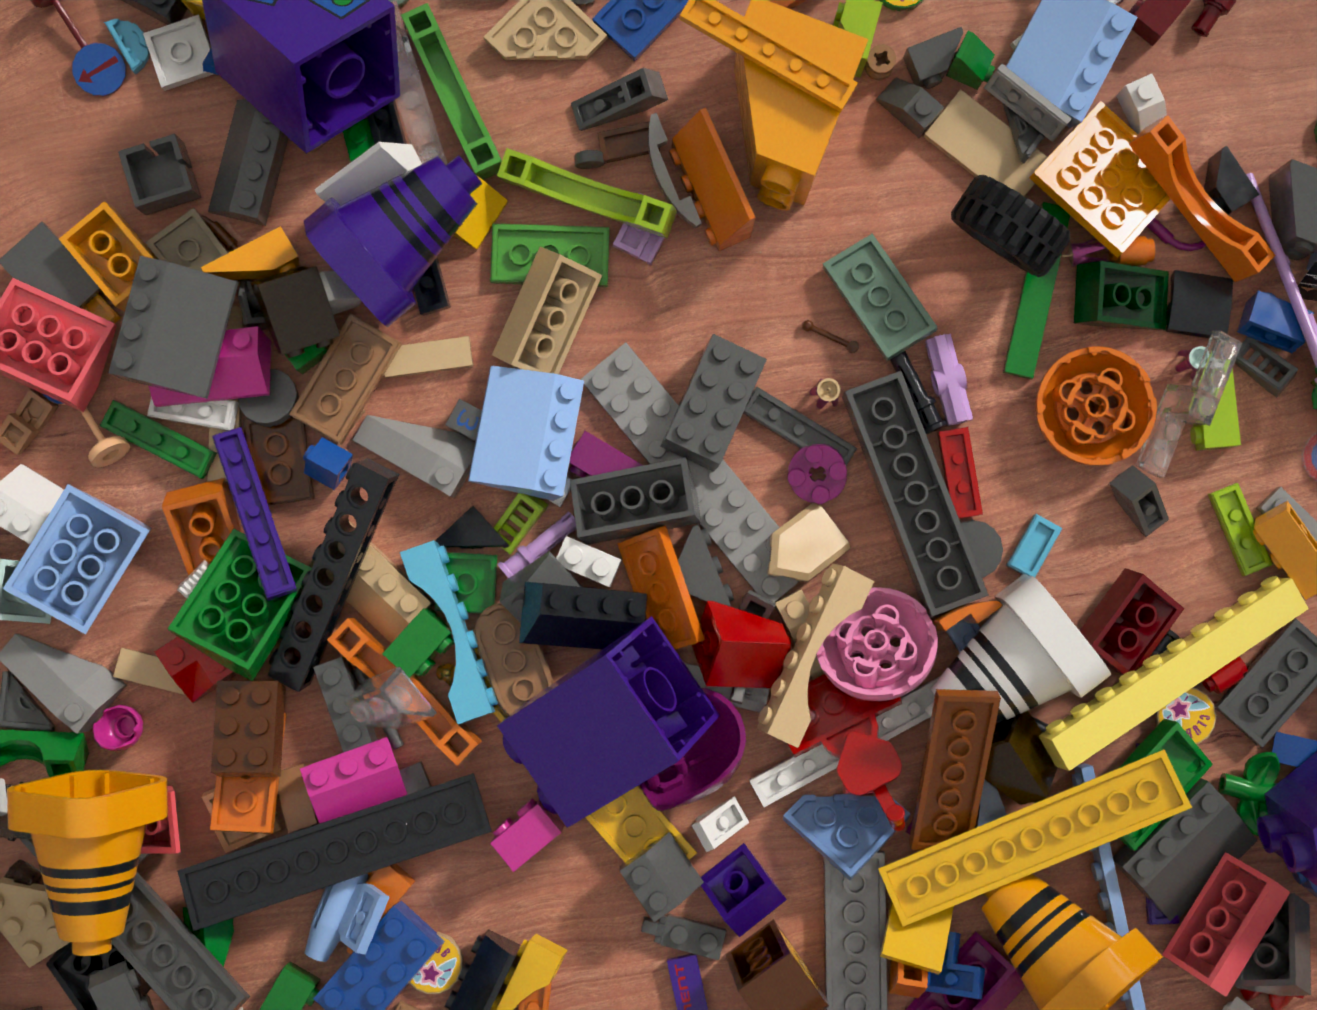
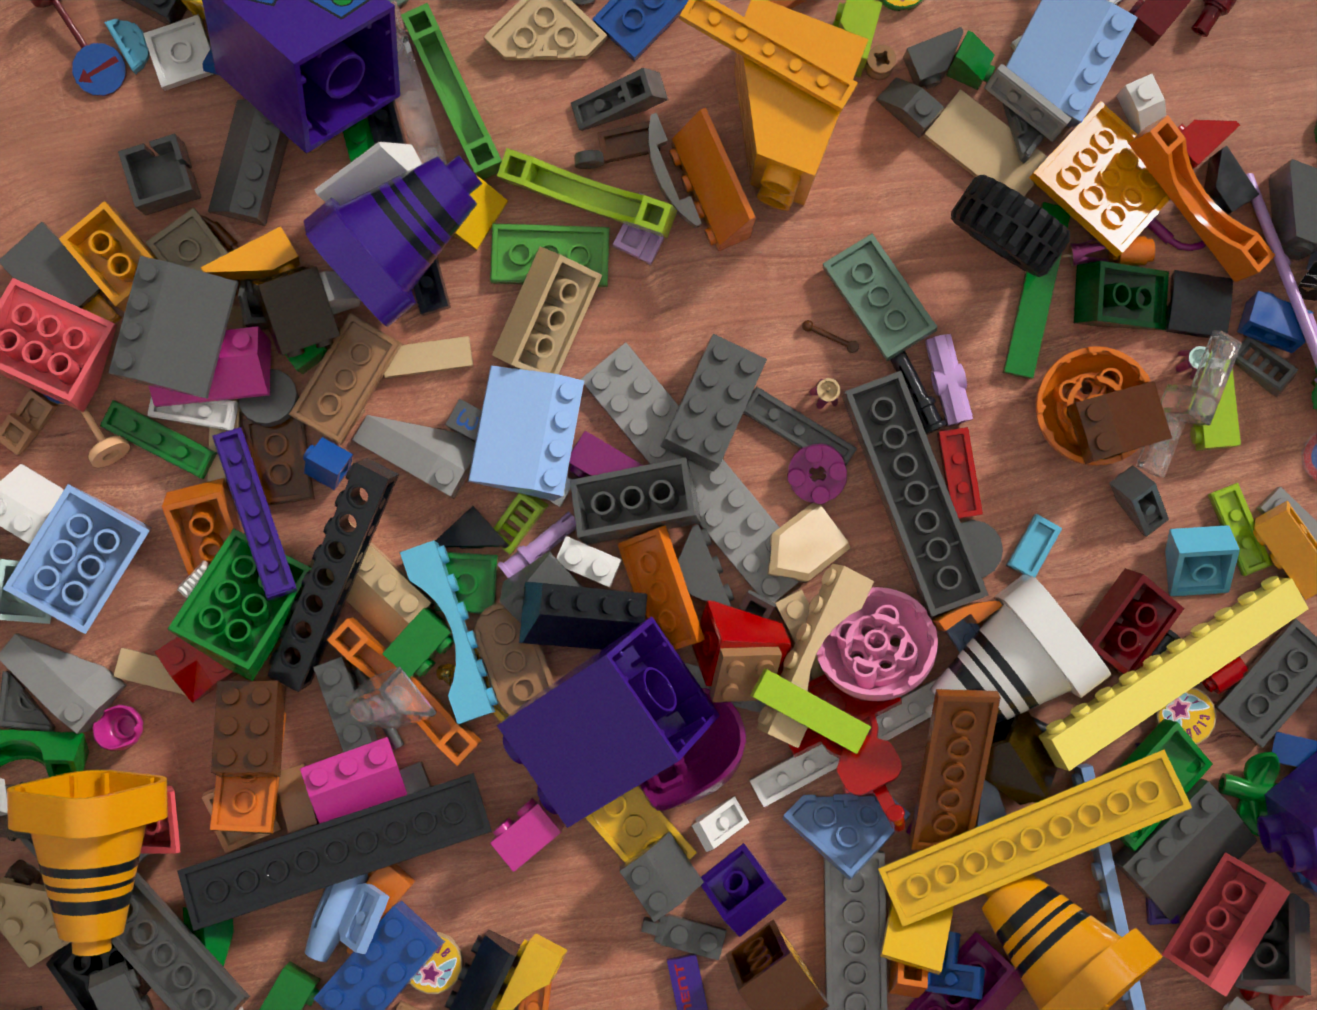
none -> medium nougat plate [710,647,782,702]
none -> lime tile [750,668,871,754]
none -> reddish brown slope [1067,381,1172,464]
none -> medium azure slope [1165,525,1240,596]
none -> red slope [1178,120,1240,169]

